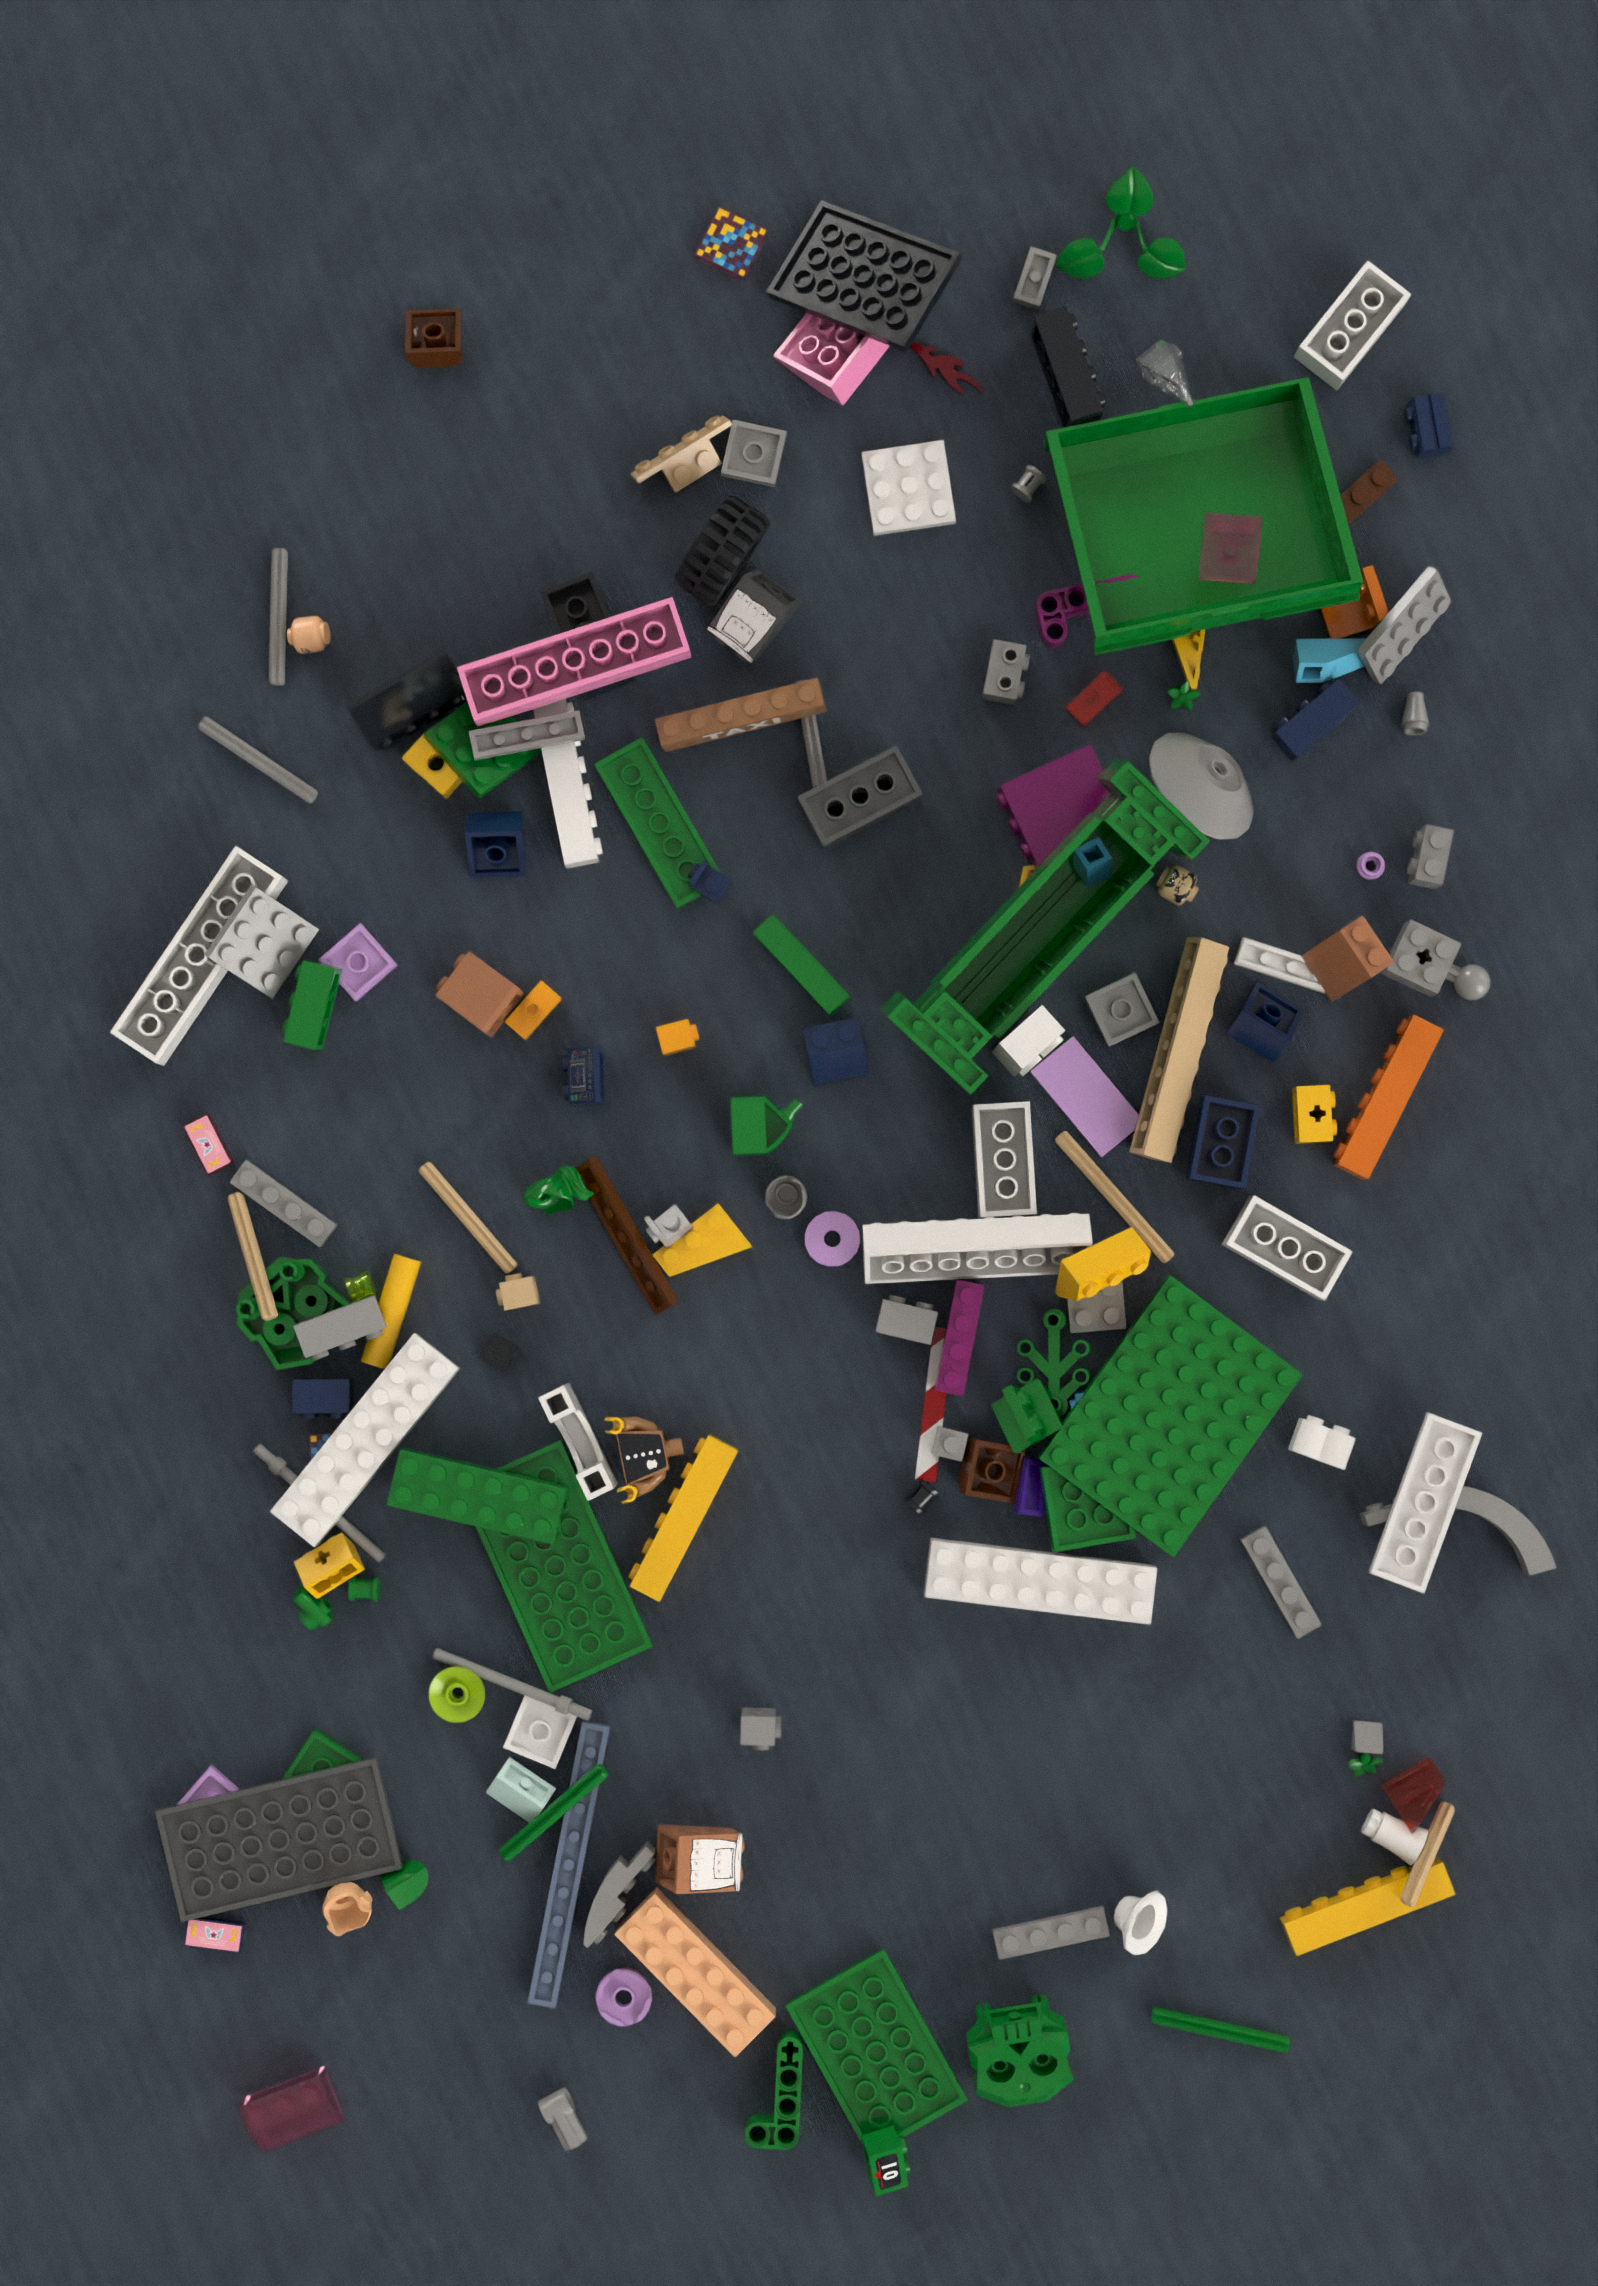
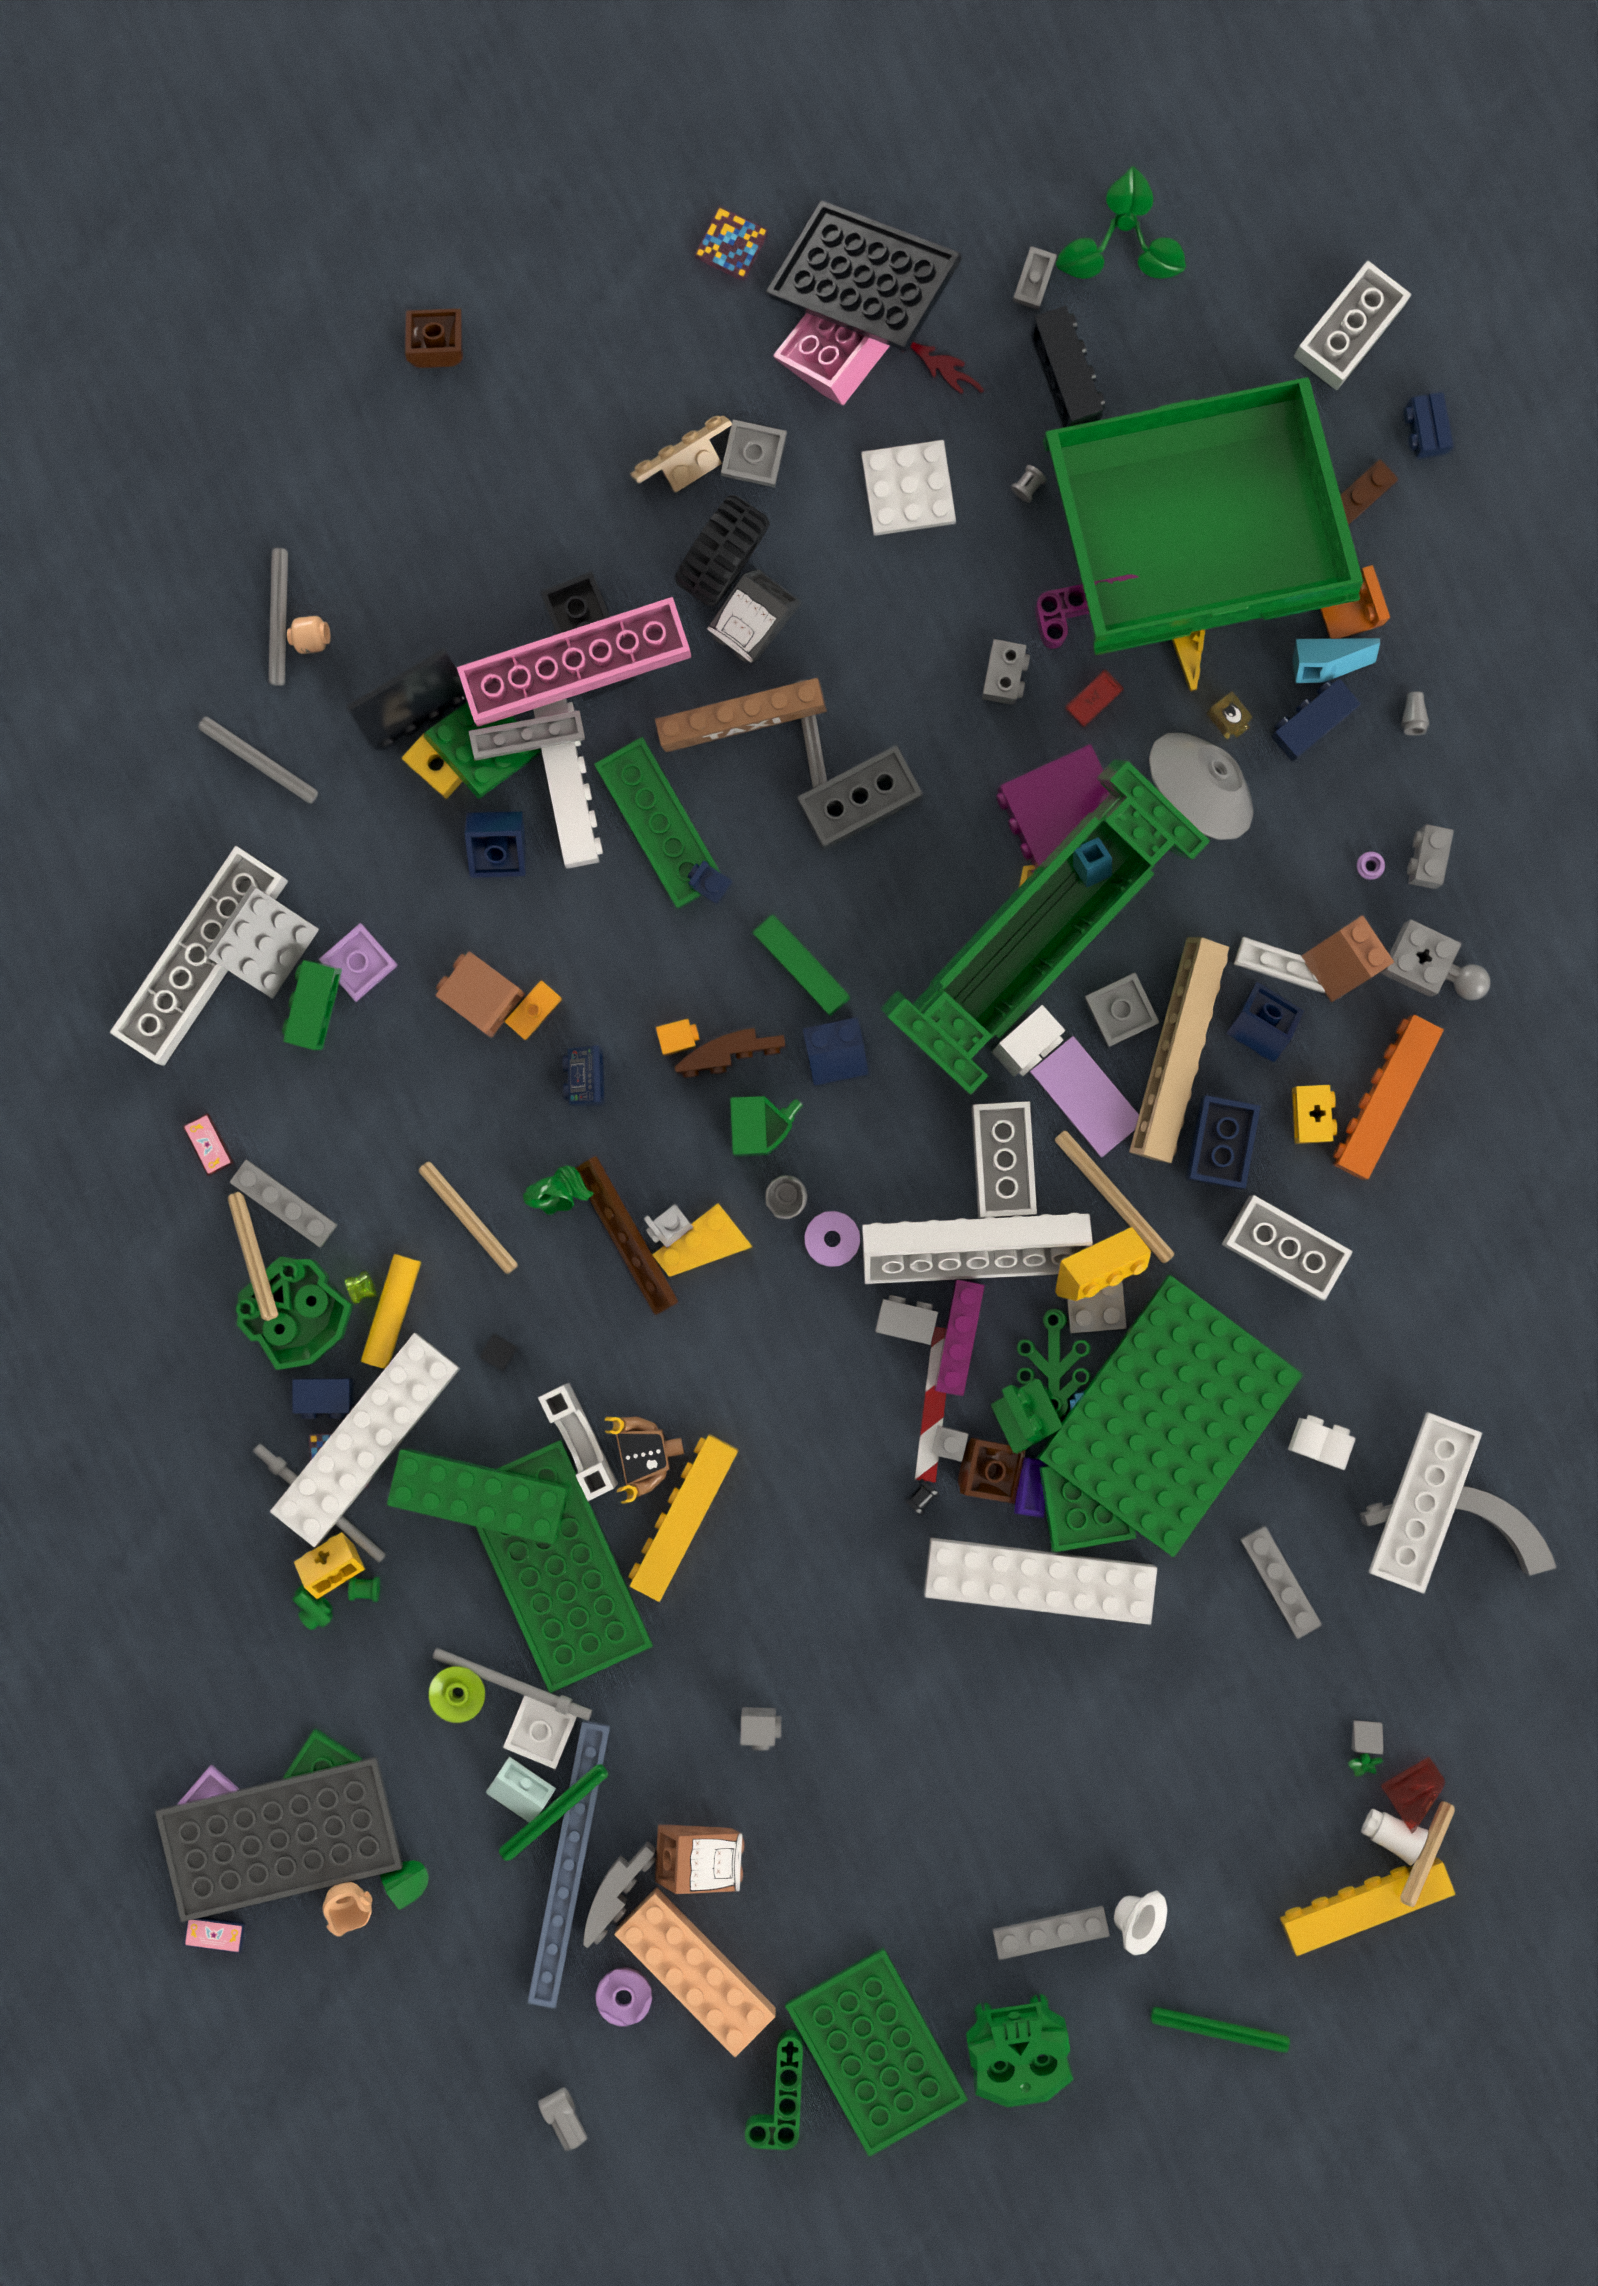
clear pink slope [239,2066,345,2152] -> none
light grey brick [293,1295,387,1360] -> none
tan brick [496,1273,540,1311] -> none
green brick [861,2125,910,2196] -> none
clear slope [1135,339,1194,407] -> none
tan head [1156,864,1199,906] -> none
green plant [1167,680,1201,711] -> none
slope [1198,512,1263,584] -> none
light grey plate [1357,566,1452,685] -> none
none -> reddish brown slope [675,1028,786,1078]
none -> clear yellow brick [1206,691,1253,739]

